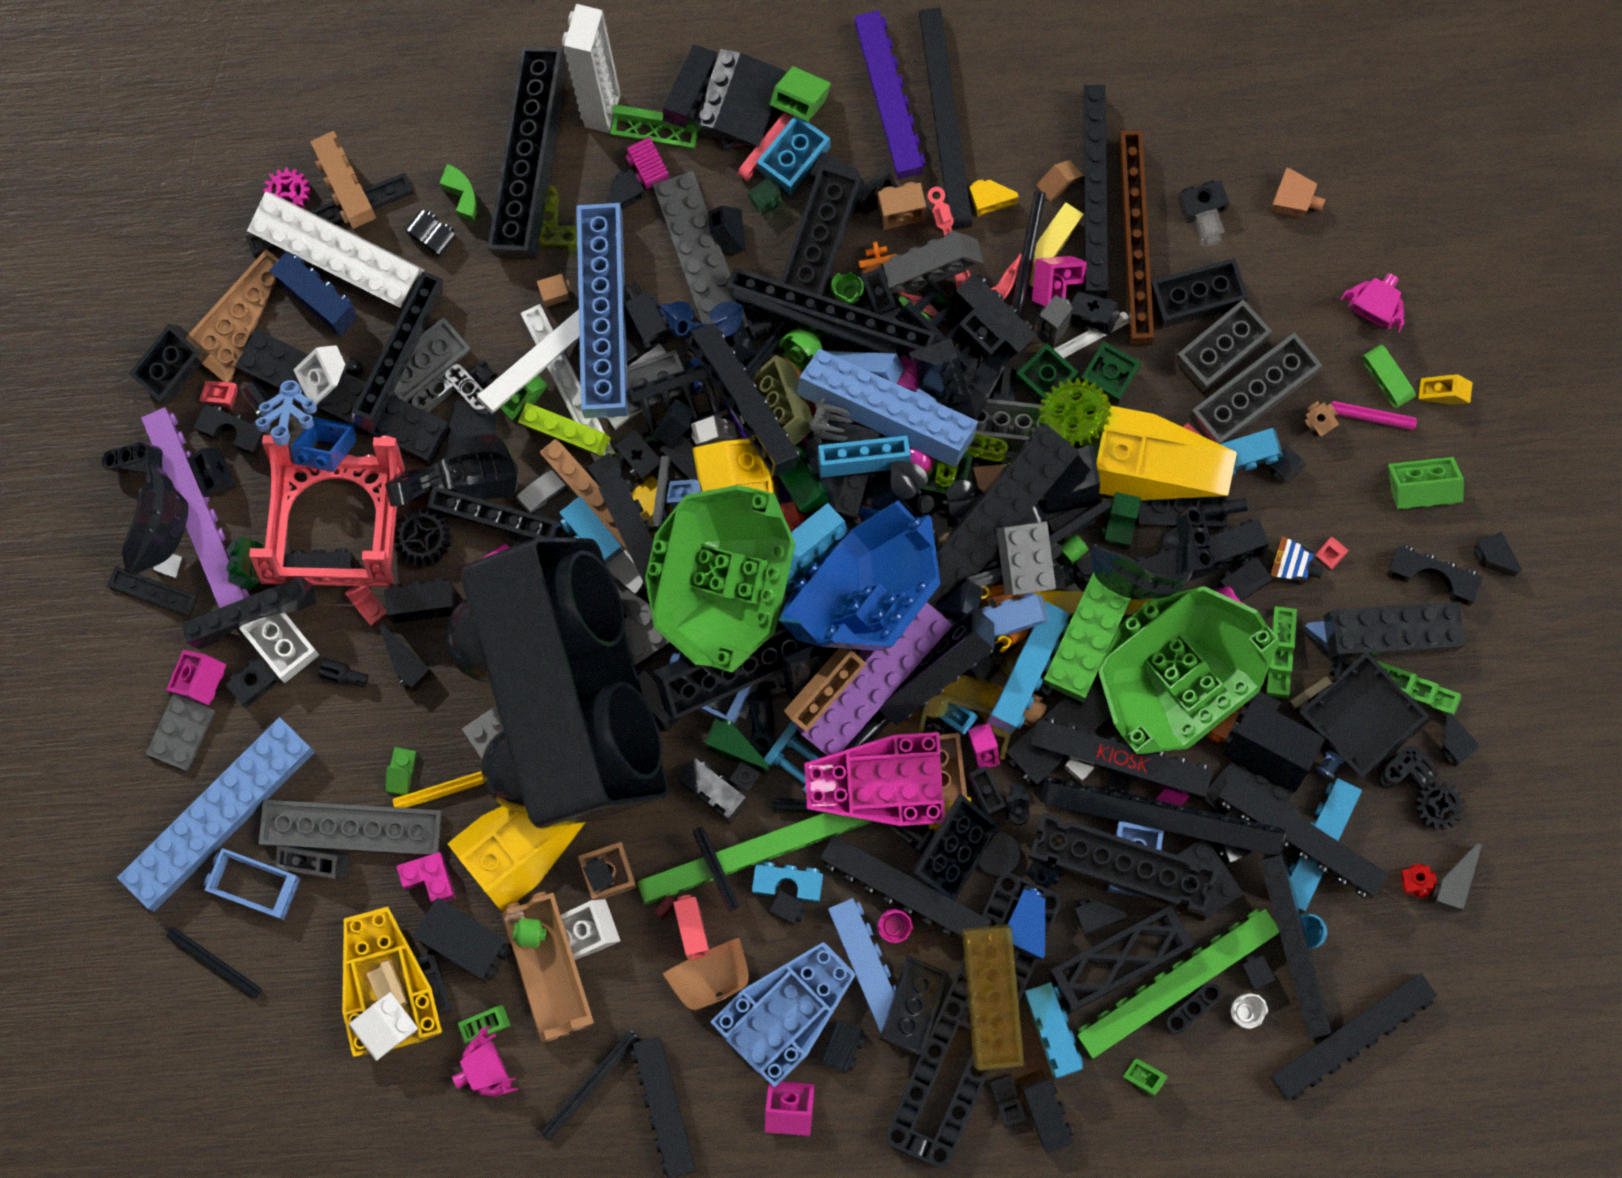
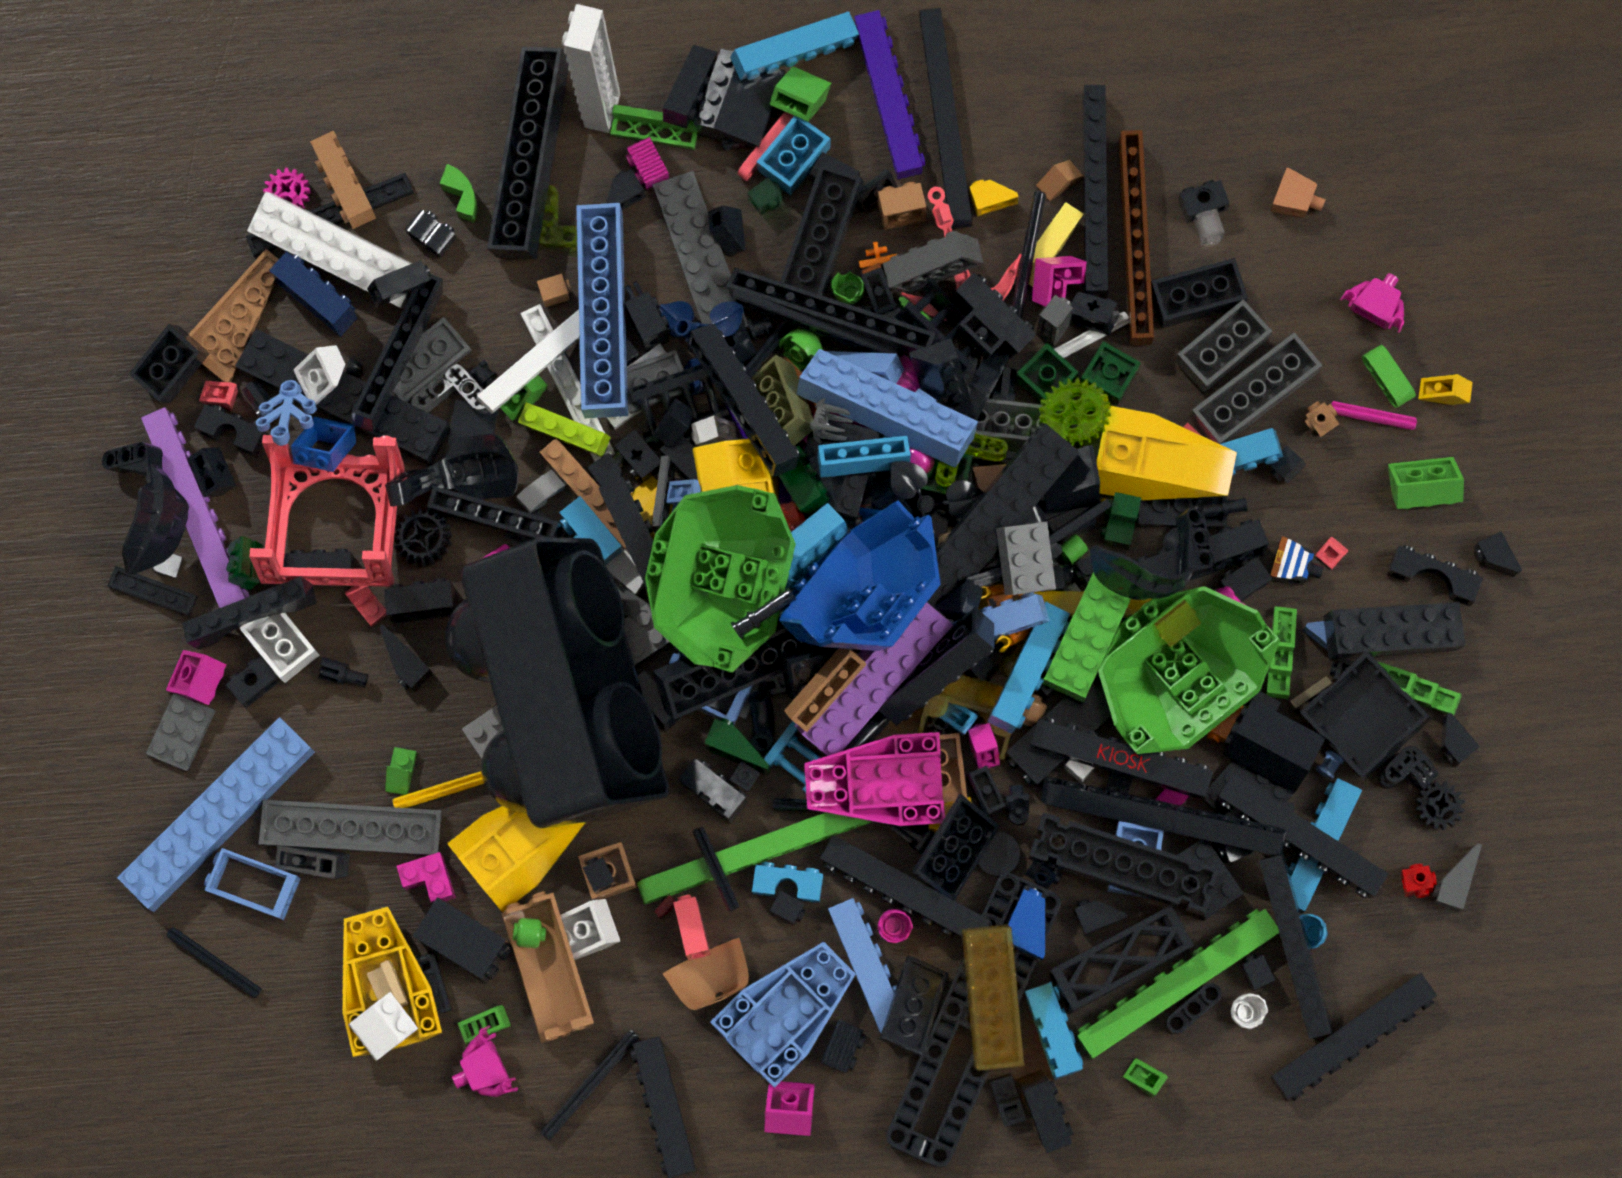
none -> black slope [367,260,431,308]
none -> dark azure brick [730,12,859,80]
none -> black pin [731,587,797,640]
none -> clear yellow piece [1154,599,1201,647]

